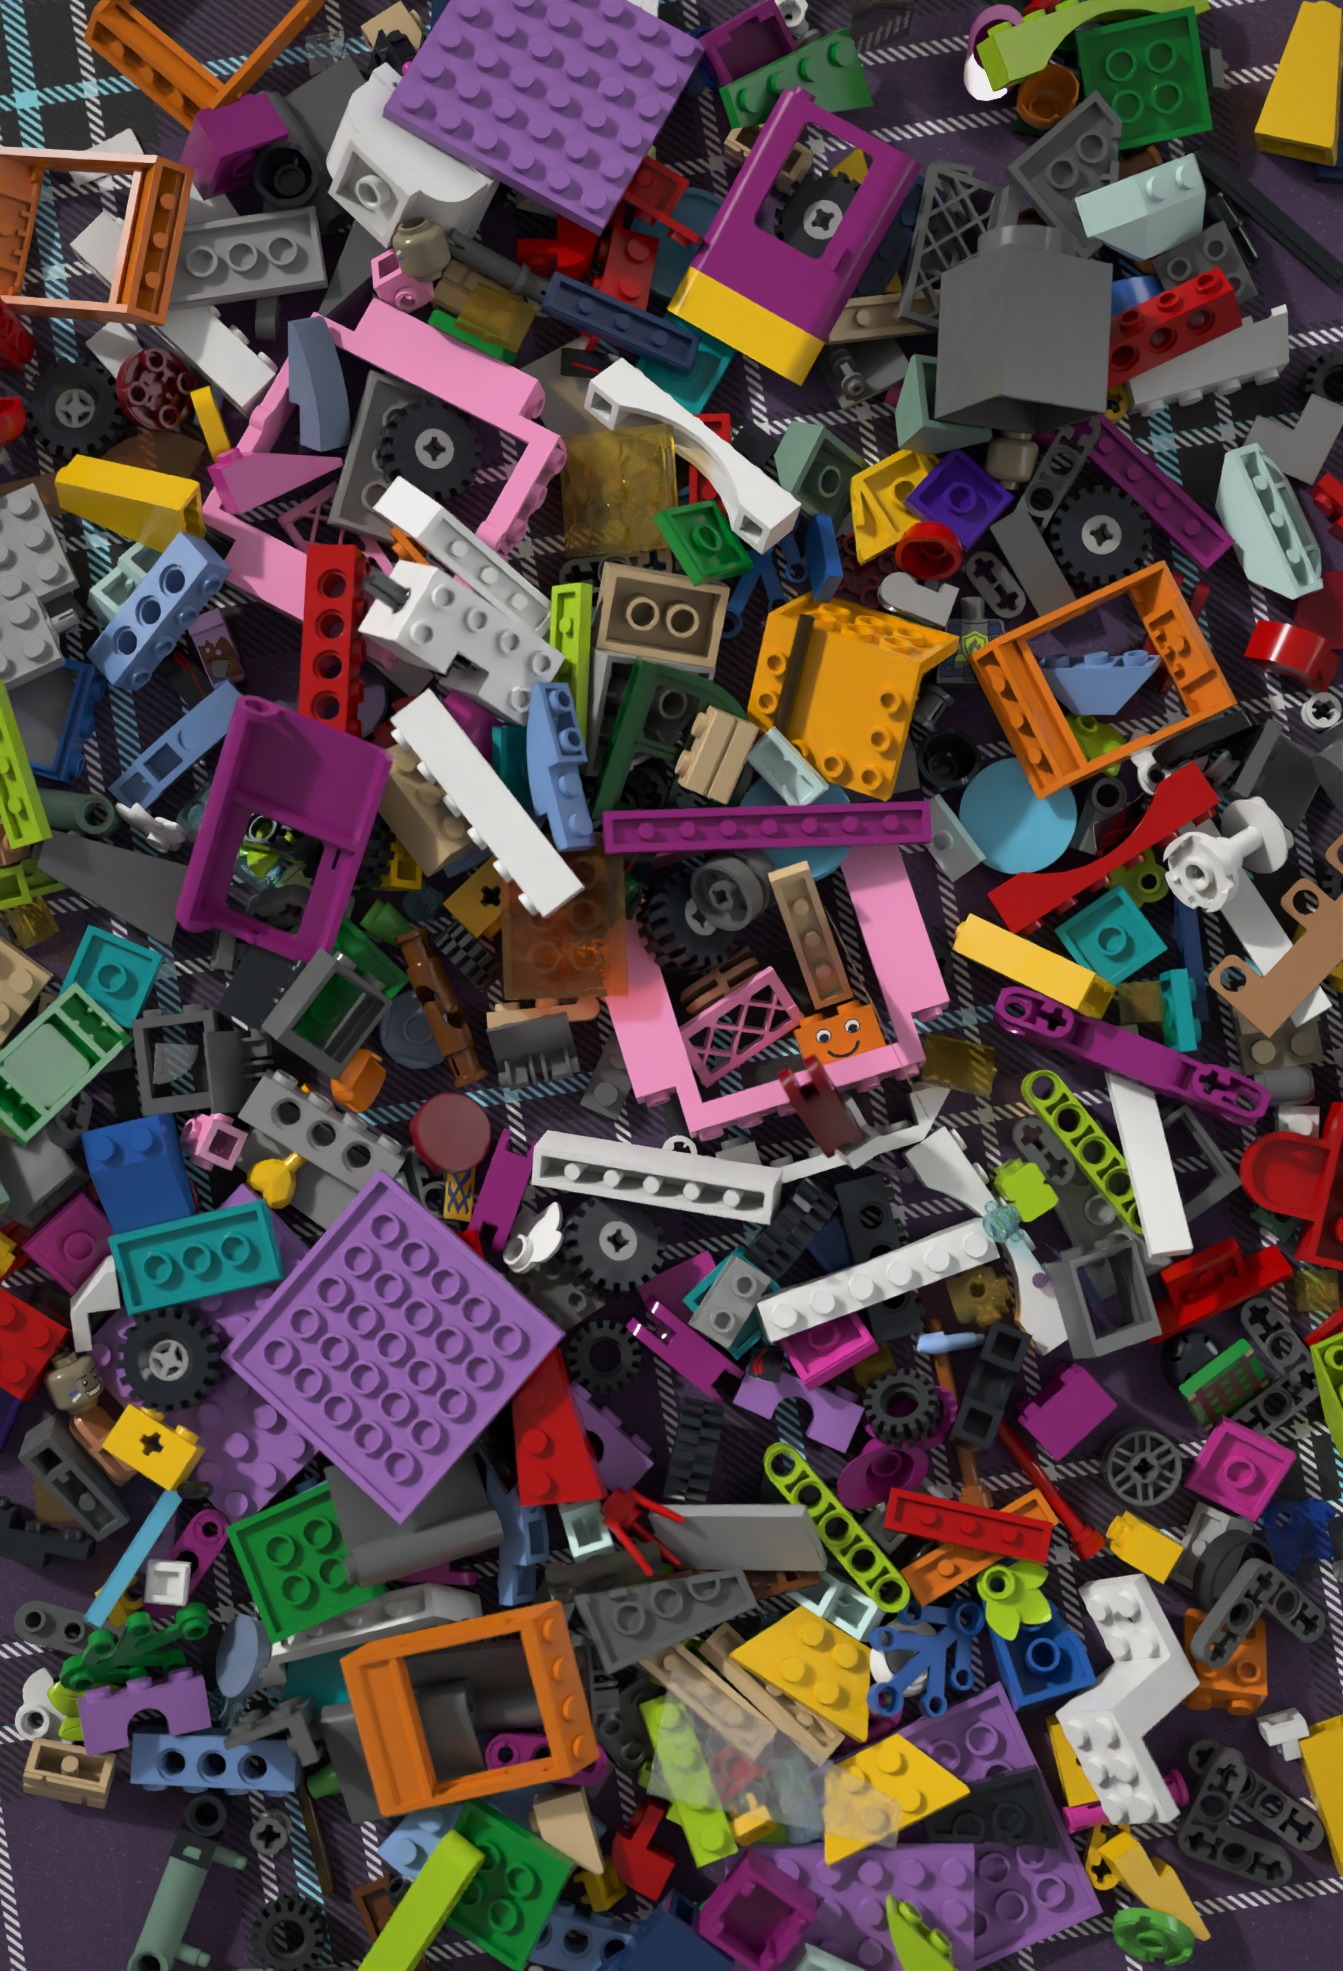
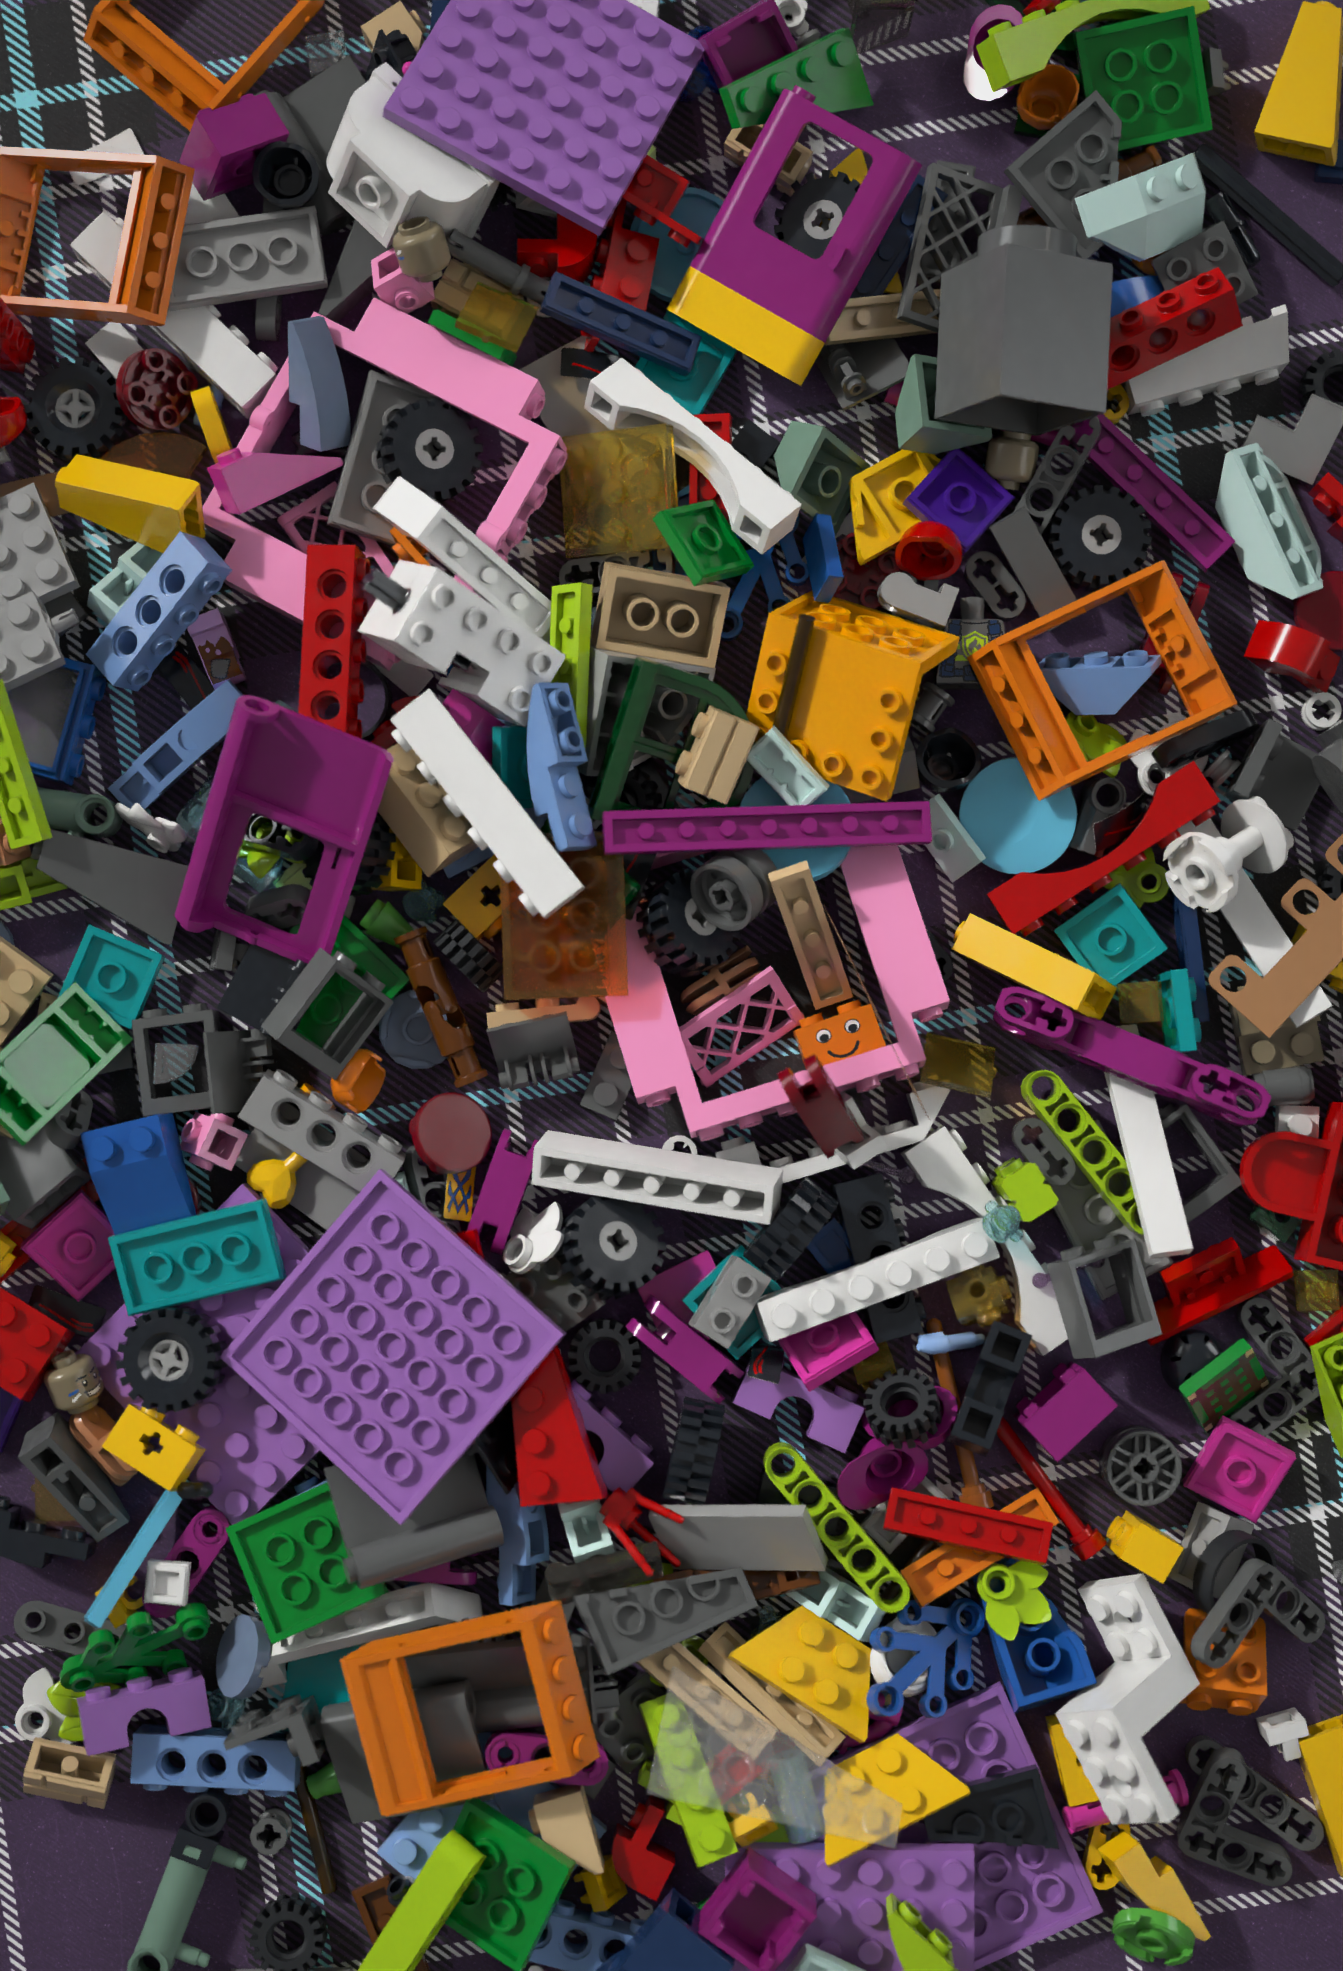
clear yellow tile [4,896,60,949] -> none
white slope [70,1256,120,1352] -> none
clear blue plate [1263,1498,1336,1576] -> none

